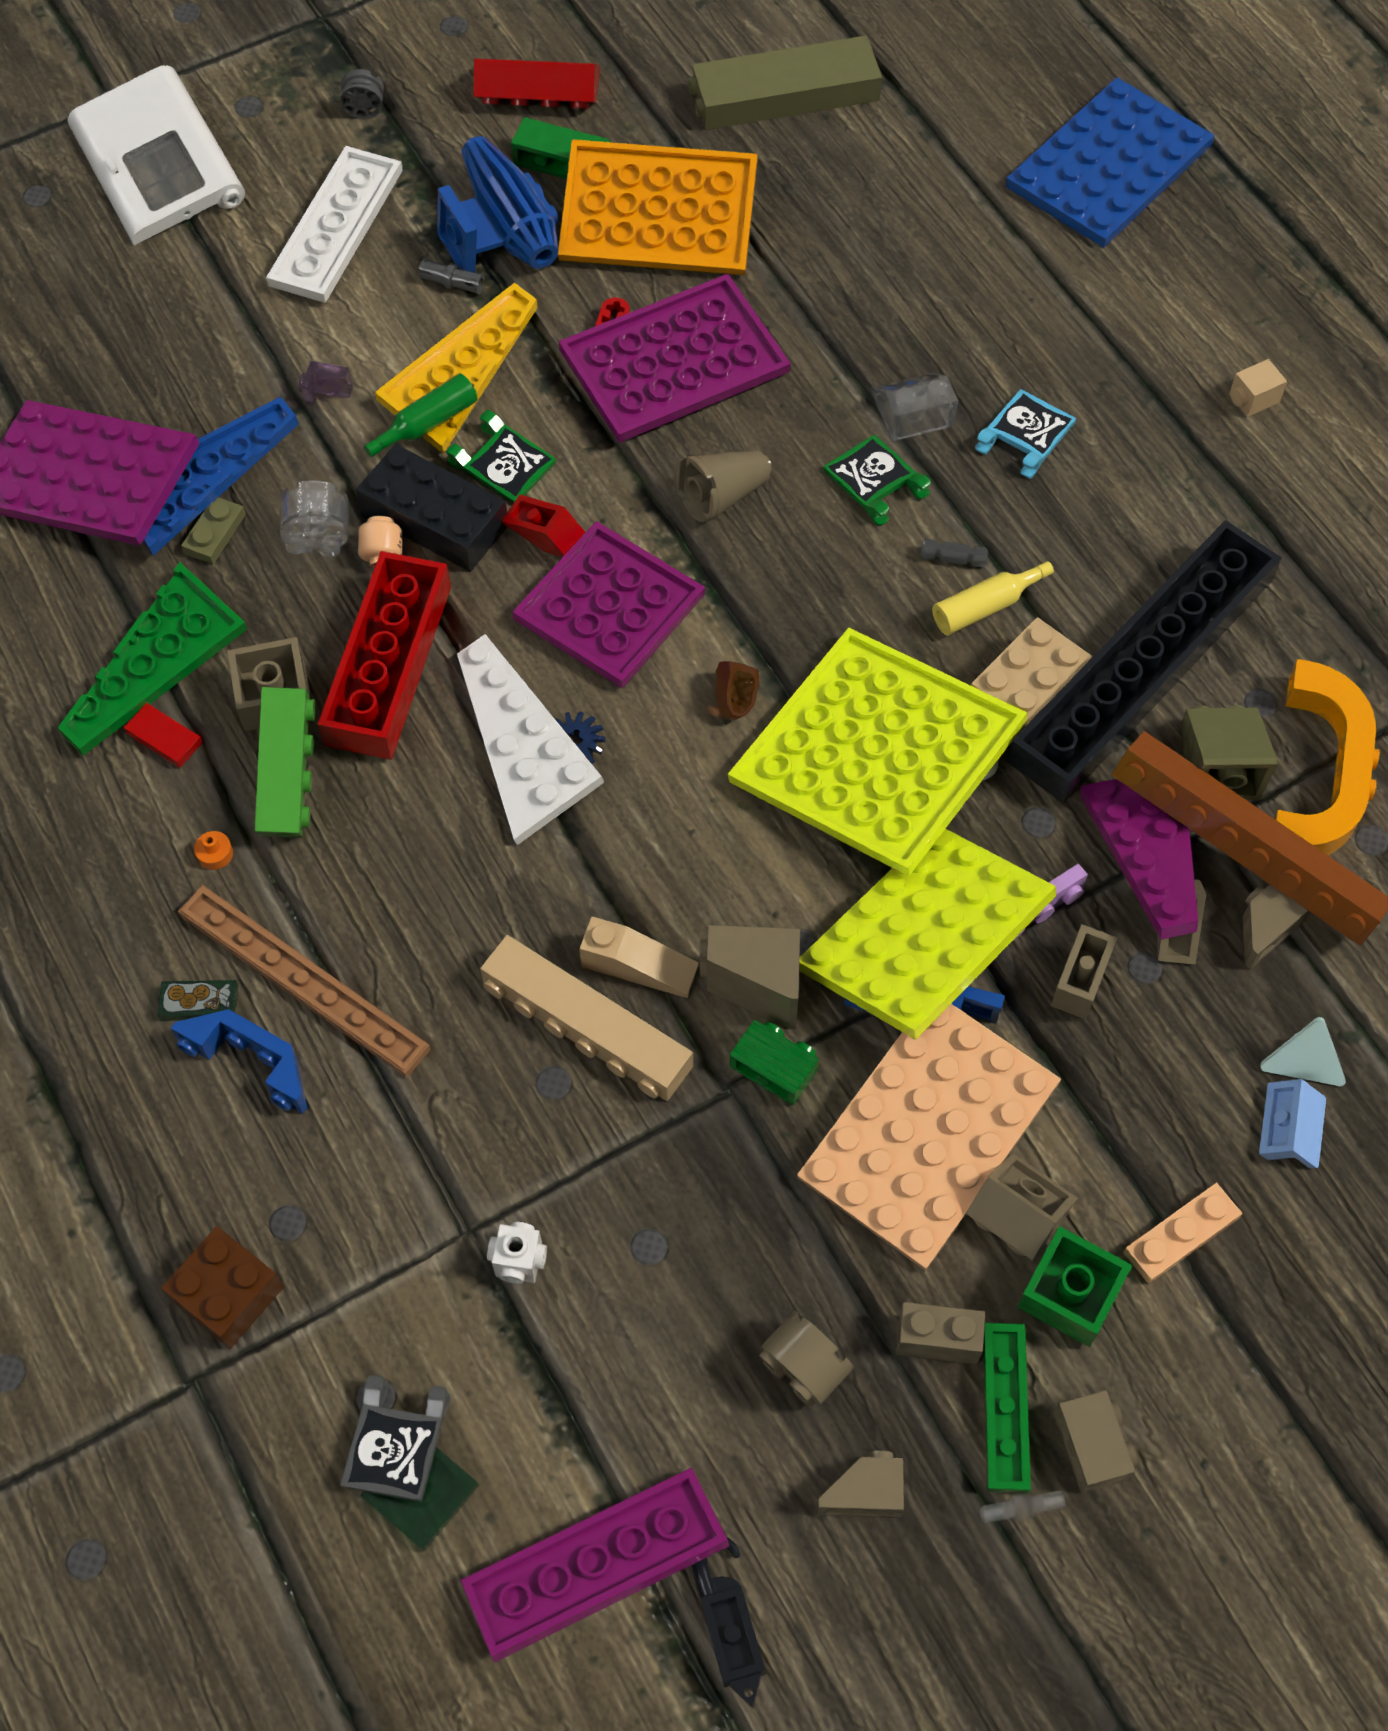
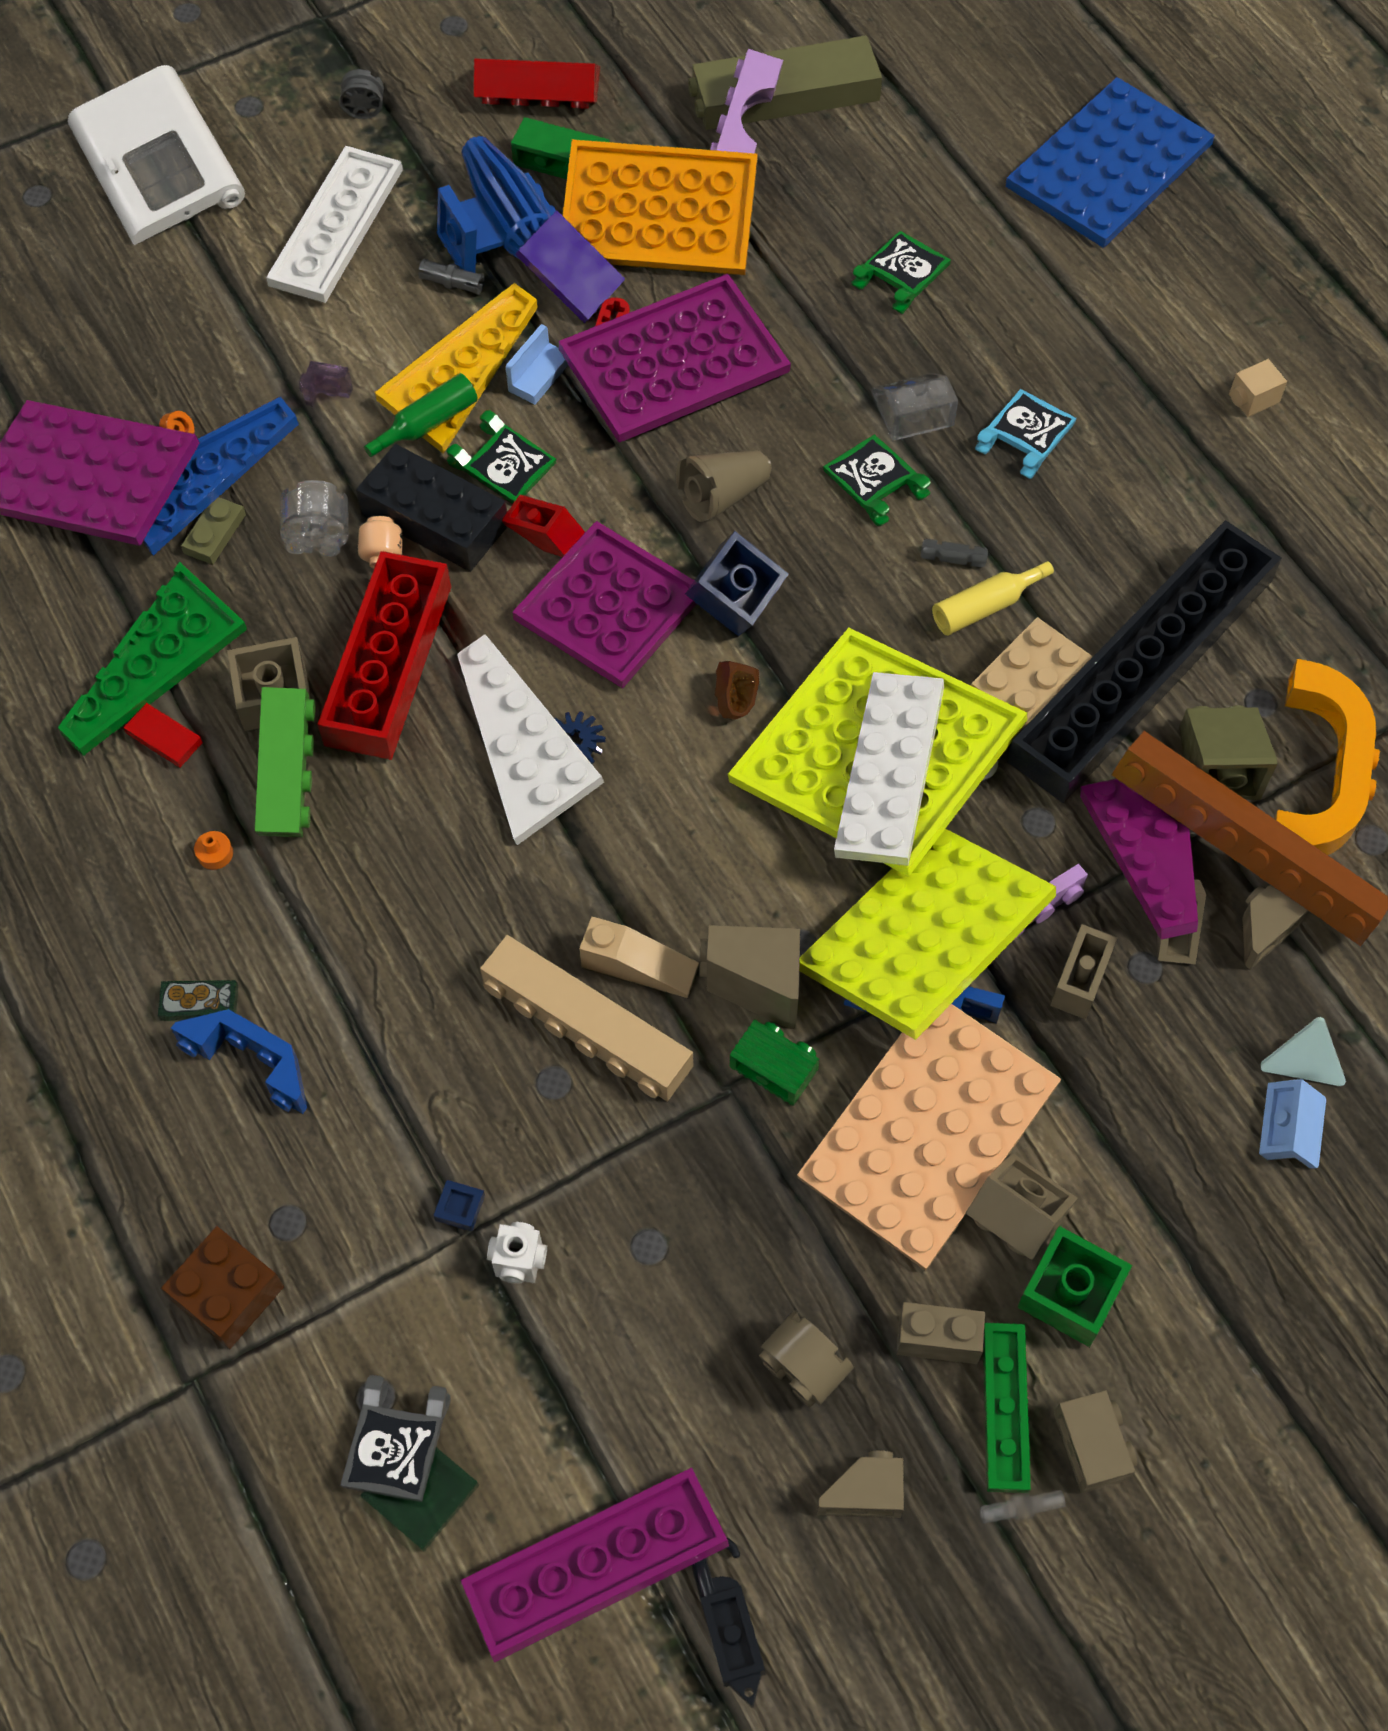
medium nougat tile [178,885,431,1078] -> none
light nougat plate [1123,1183,1243,1284] -> none
none -> orange tile [159,411,194,434]
none -> dark blue plate [433,1180,485,1231]
none -> light blue panel [505,324,568,405]
none -> dark purple tile [515,210,625,323]
none -> dark blue brick [685,531,789,637]
none -> lavender arch [710,49,783,154]
none -> white plate [834,672,944,866]
none -> flag [851,231,951,314]

